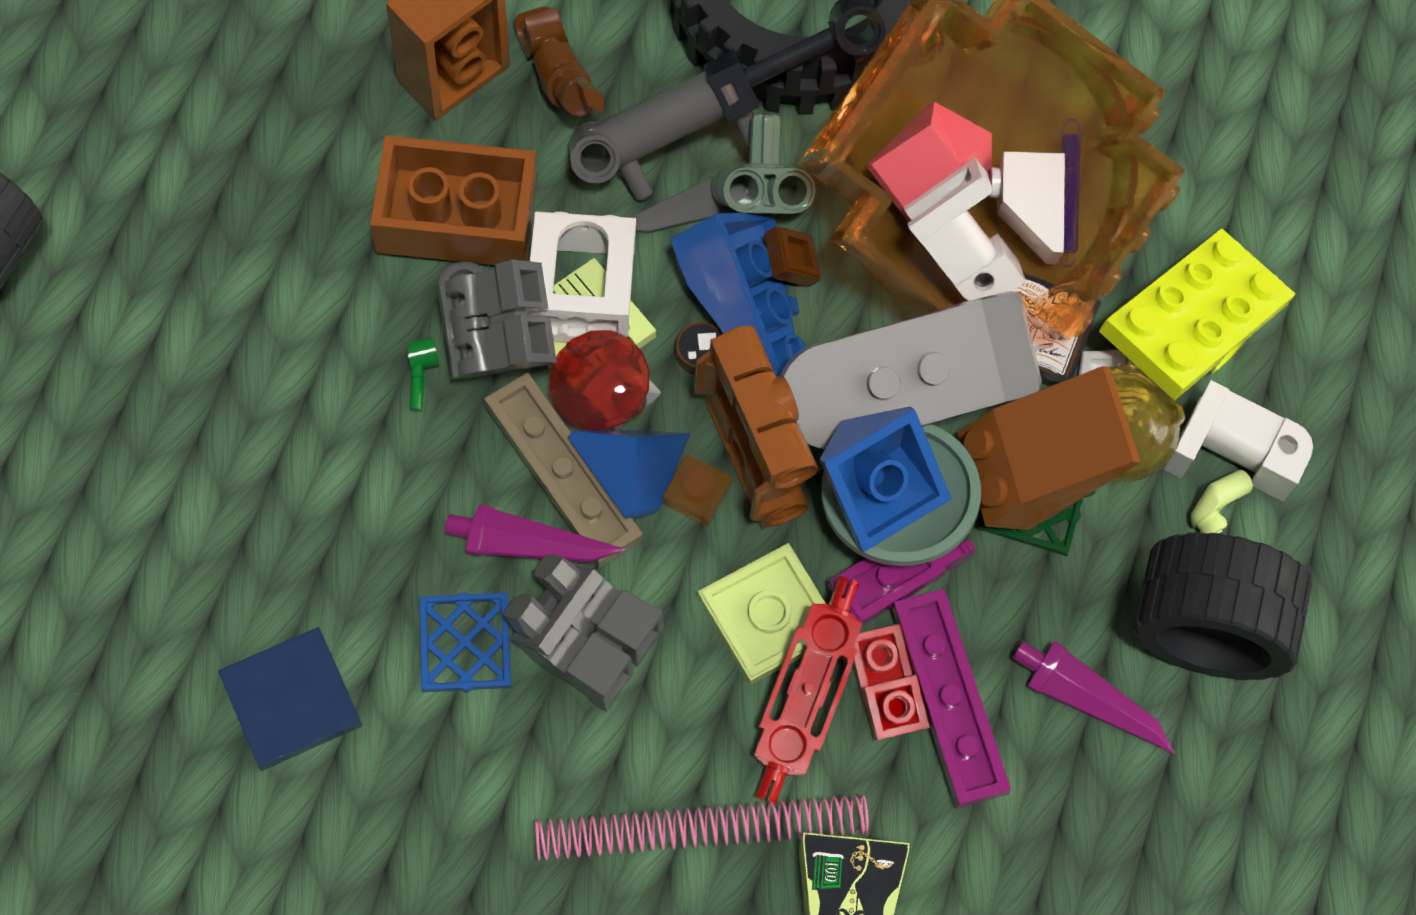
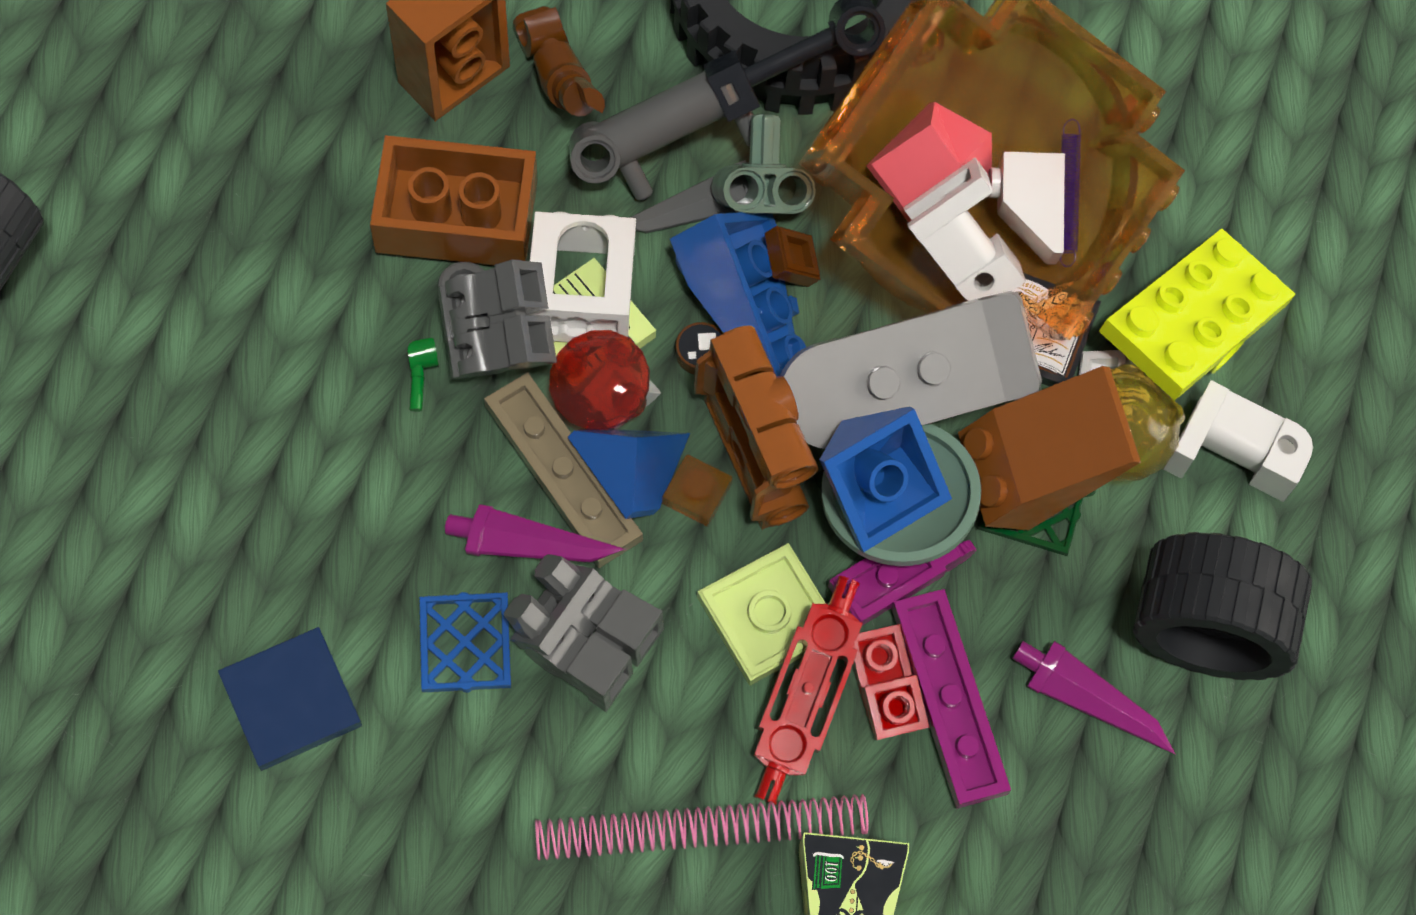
yellowish green arm [1191,470,1253,533] -> none

